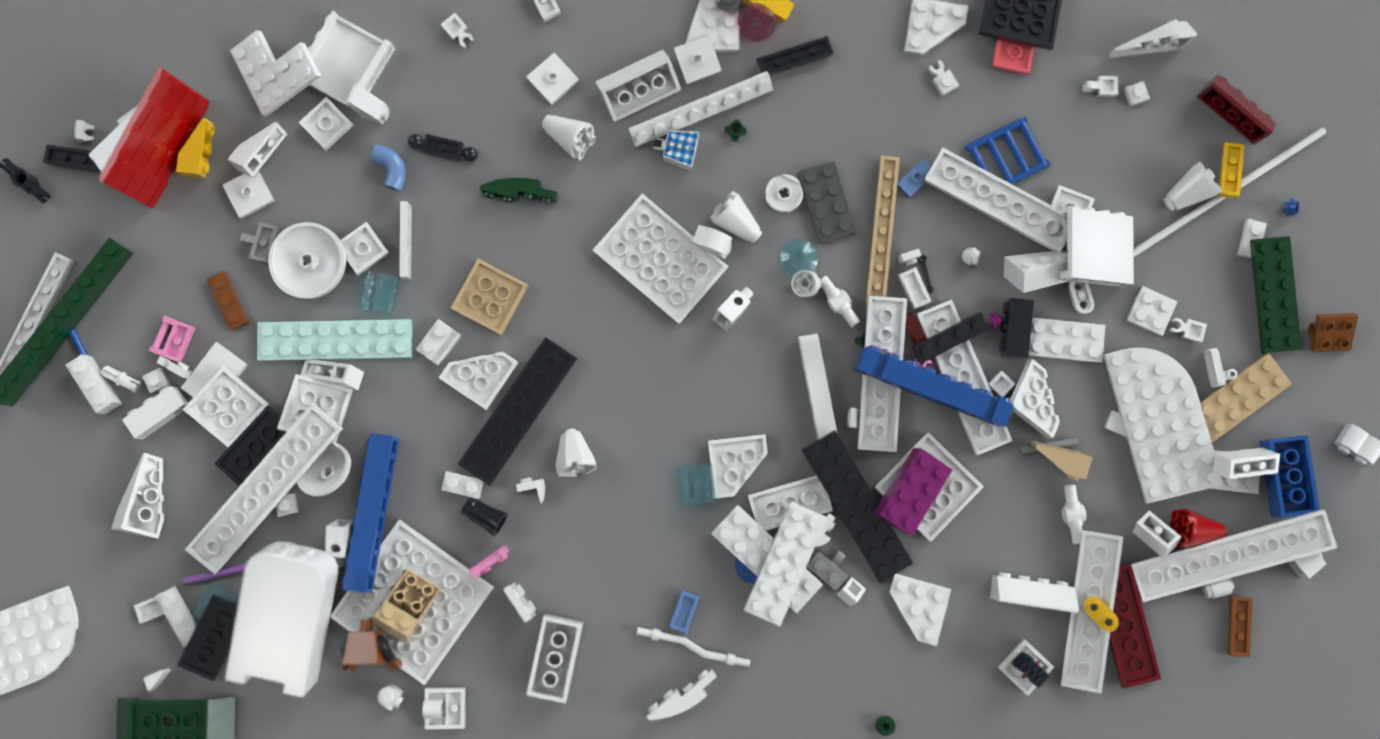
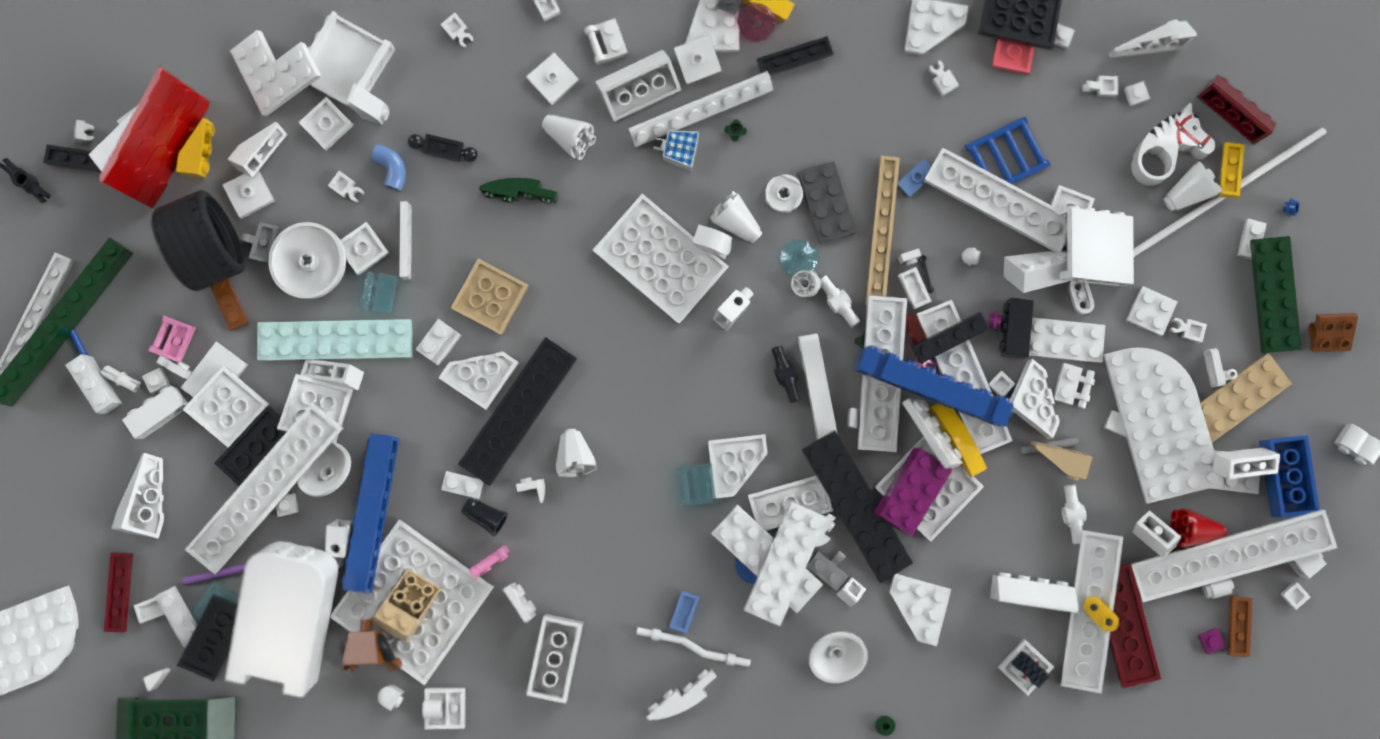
none -> dark red plate [104,552,133,633]
none -> black tyre [151,190,245,292]
none -> white plate [328,171,365,203]
none -> white plate [584,18,628,65]
none -> black pin [772,346,801,403]
none -> white dish [809,632,868,683]
none -> white plate [902,399,963,469]
none -> yellow slope [929,403,987,477]
none -> white plate [1053,363,1095,409]
none -> white plate [1054,24,1075,49]
none -> white animal [1131,103,1215,186]
none -> magenta plate [1197,628,1226,654]
none -> white plate [1280,582,1310,610]

